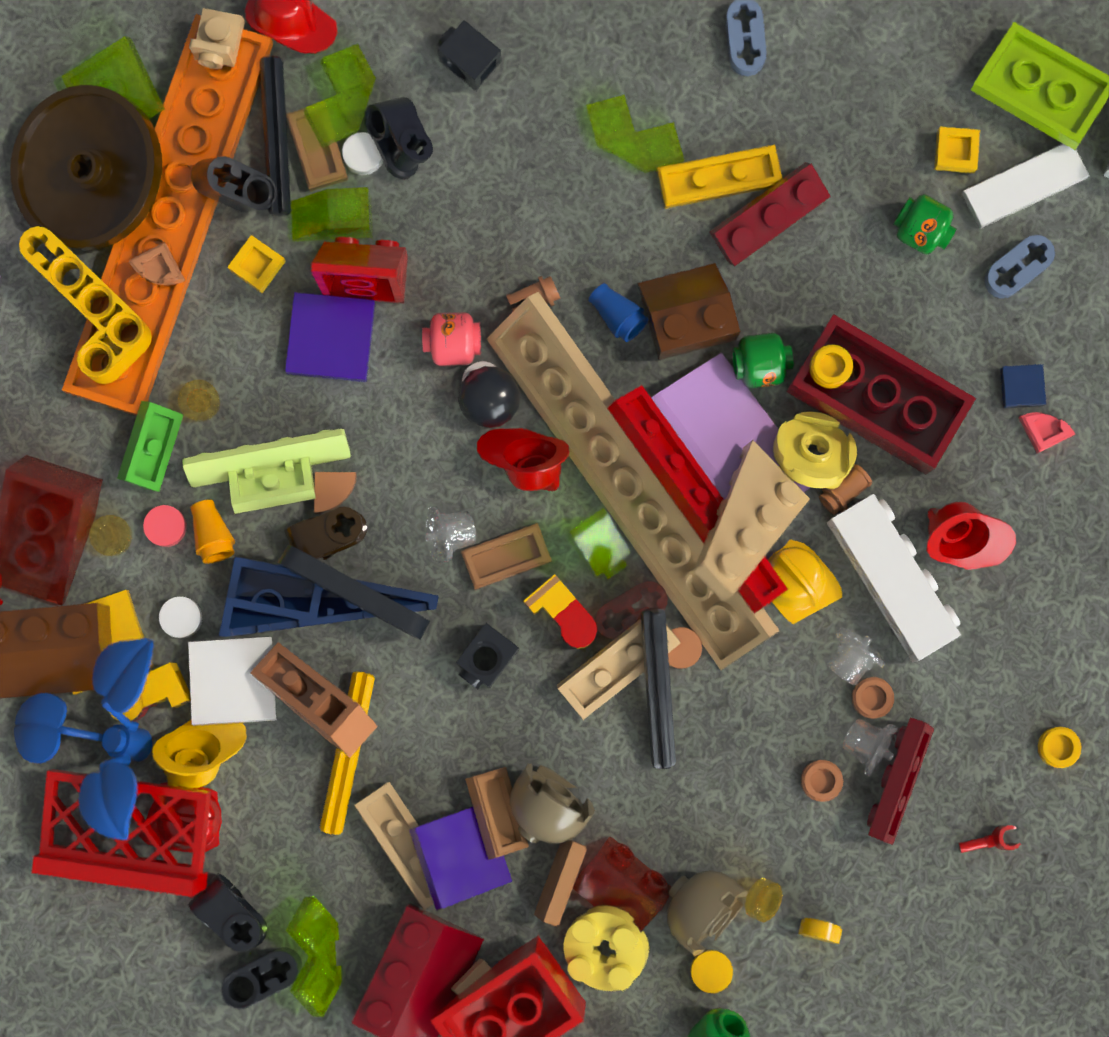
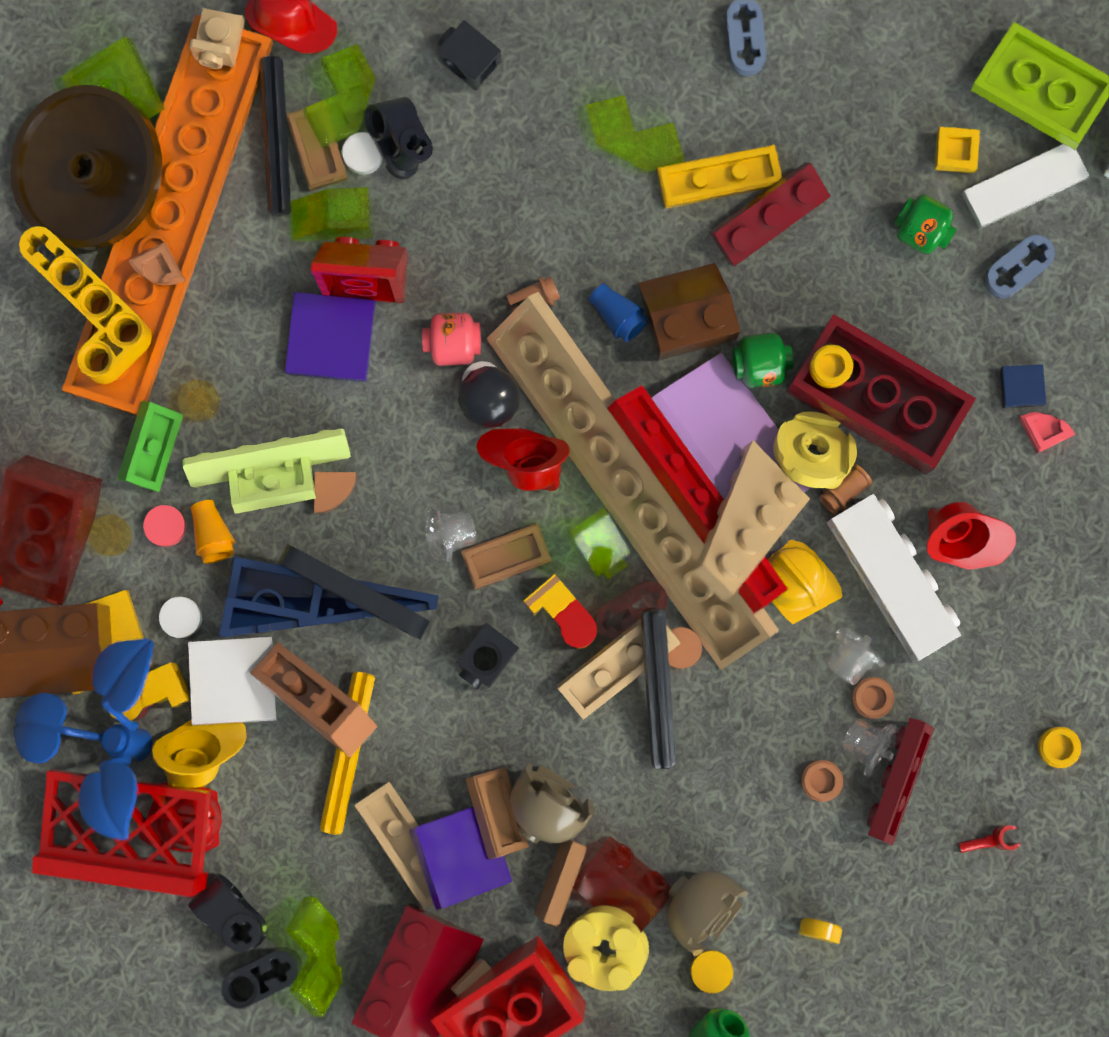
black beam [191,156,277,212] -> none
yellow plate [227,235,286,293] -> none
dark brown piece [284,506,367,560] -> none
clear yellow tile [745,878,782,922] -> none

